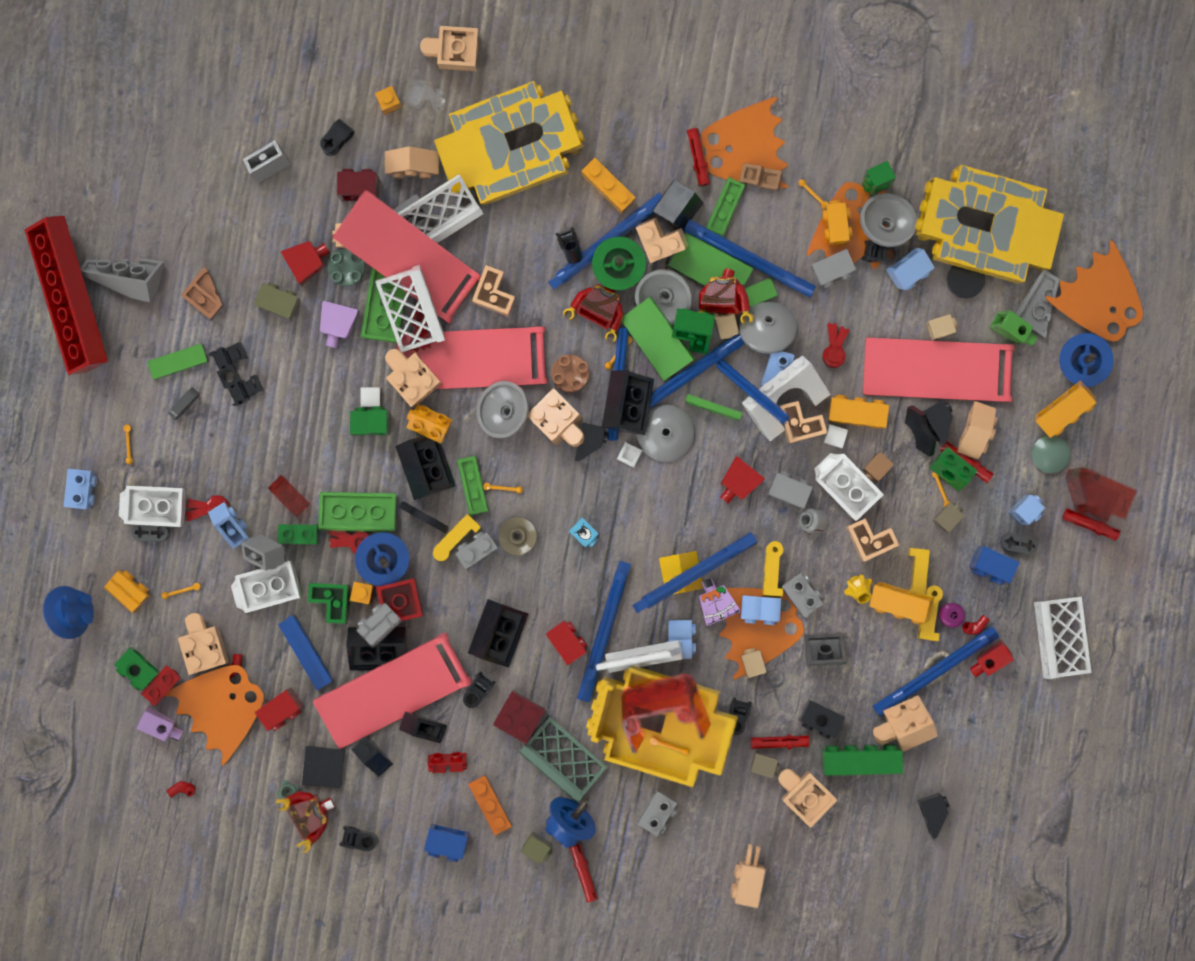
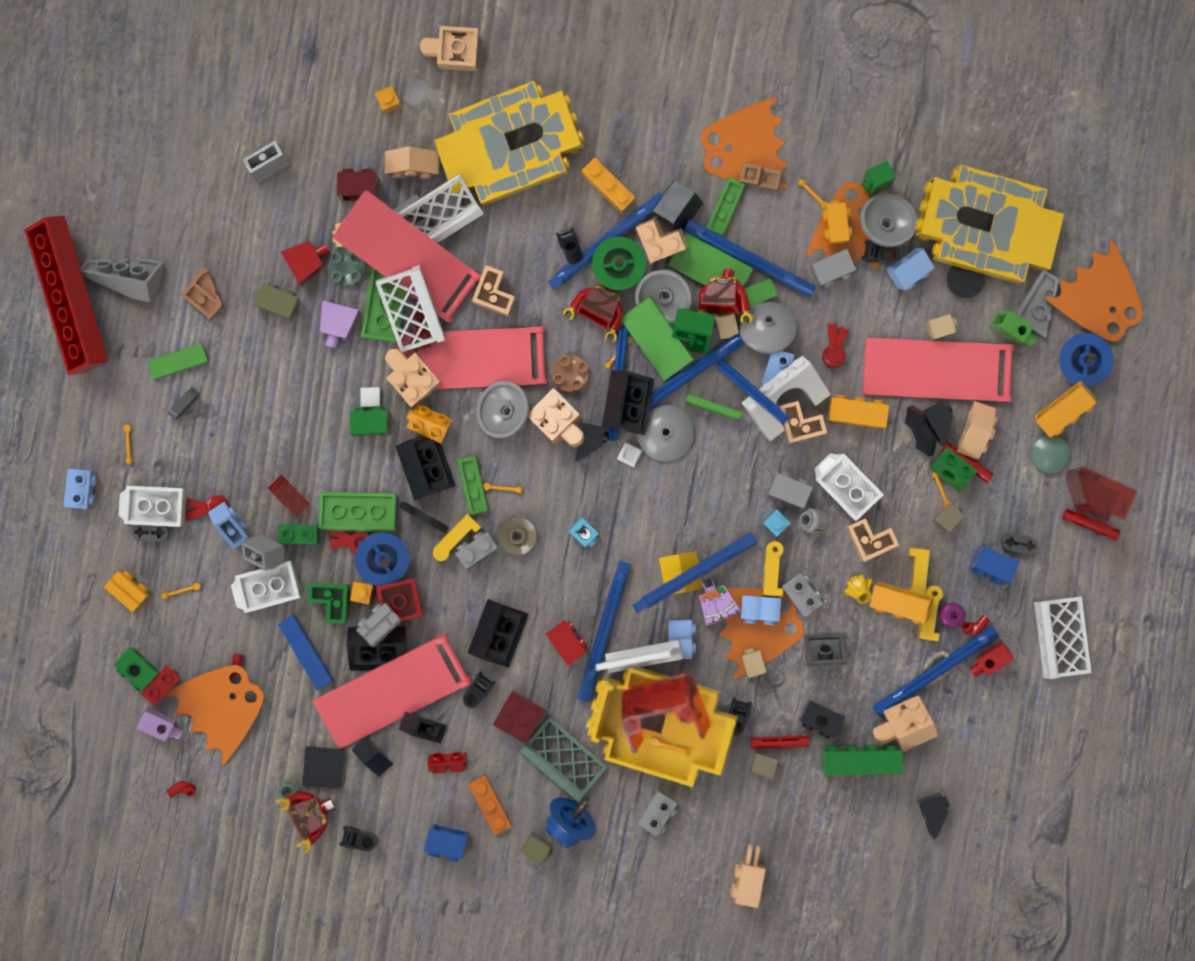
blue piece [43,586,94,639] -> none
light nougat brick [178,613,230,675] -> none
black piece [209,342,264,406] -> none
red brick [254,688,305,732] -> none
black piece [320,119,355,156] -> none
red pin [569,843,598,903] -> none
red pin [686,128,710,187] -> none
red torso [720,456,765,504] -> none
light nougat brick [778,768,837,828] -> none
white tile [824,424,848,449] -> none
medium nougat brick [862,452,894,482] -> none
light blue brick [1008,494,1045,525] -> none
none -> medium azure brick [762,510,790,537]

